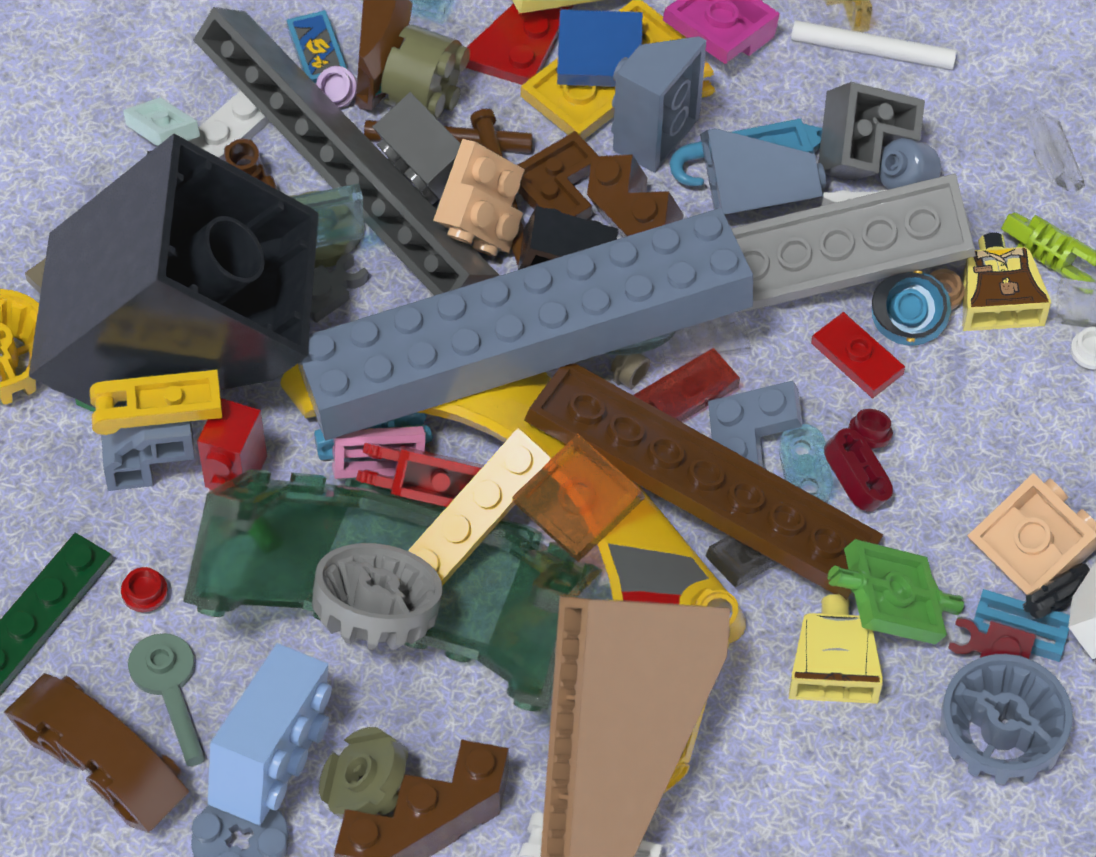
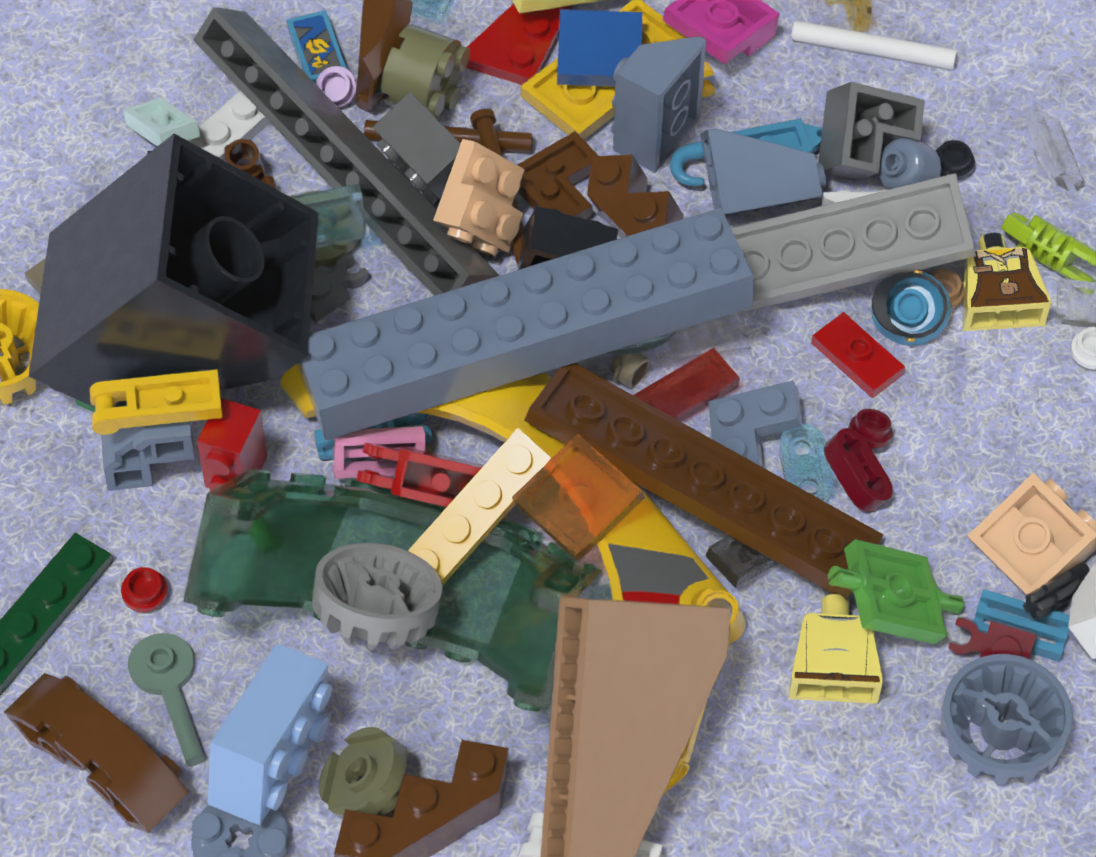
none -> black plate [936,140,975,180]

